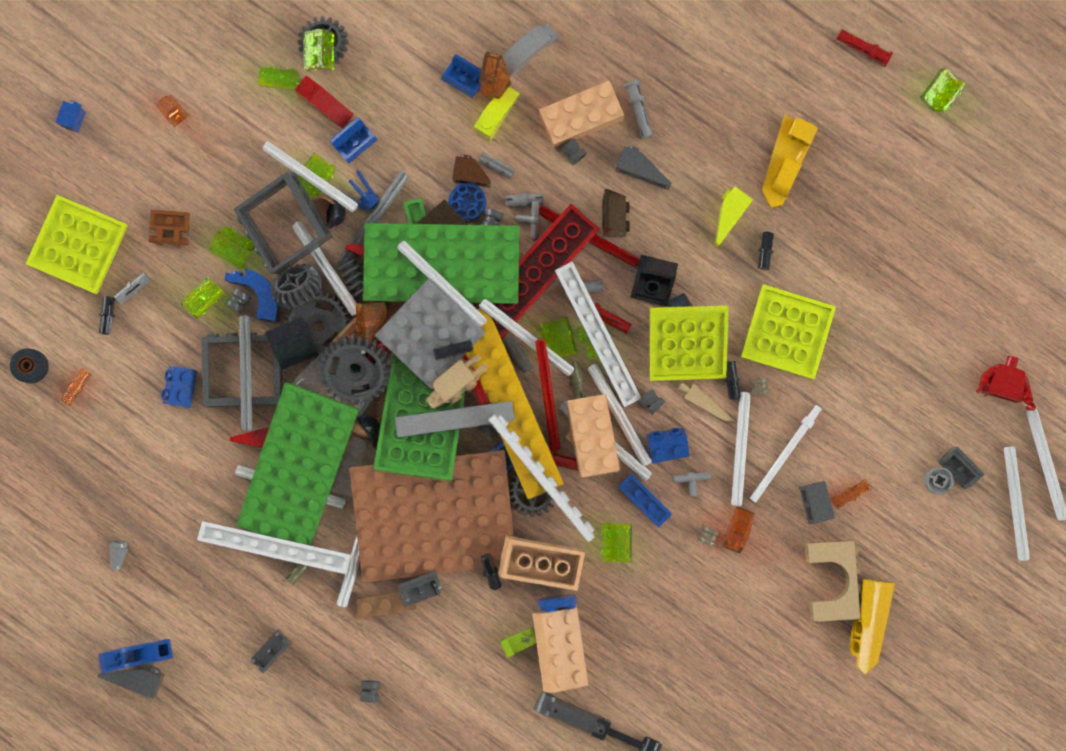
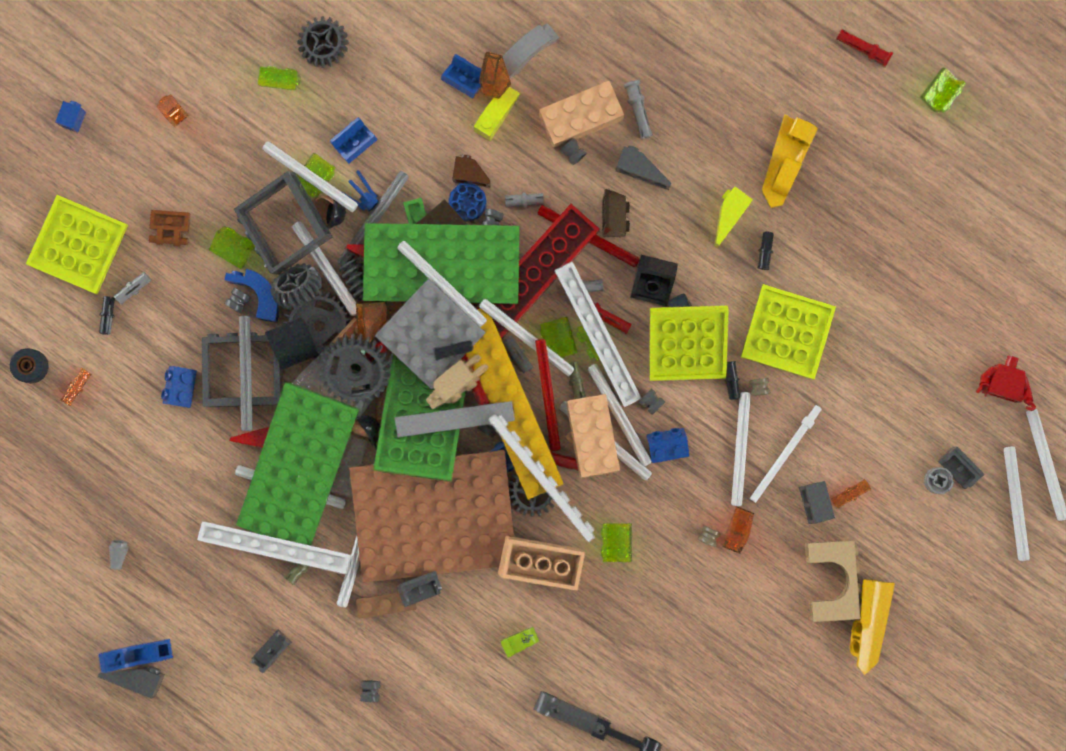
clear neon green bracket [180,276,225,319] -> none
red slope [295,75,354,129] -> none
clear neon green bracket [304,29,335,71] -> none
light grey axle [479,153,515,179] -> none
black axle [481,553,502,590] -> none
light grey piece [516,201,540,239] -> none
light nougat brick [532,607,588,693] -> none
blue tile [537,595,577,613] -> none
blue plate [617,473,672,528] -> none
light grey piece [672,472,711,497] -> none
tan bar [678,382,736,422] -> none

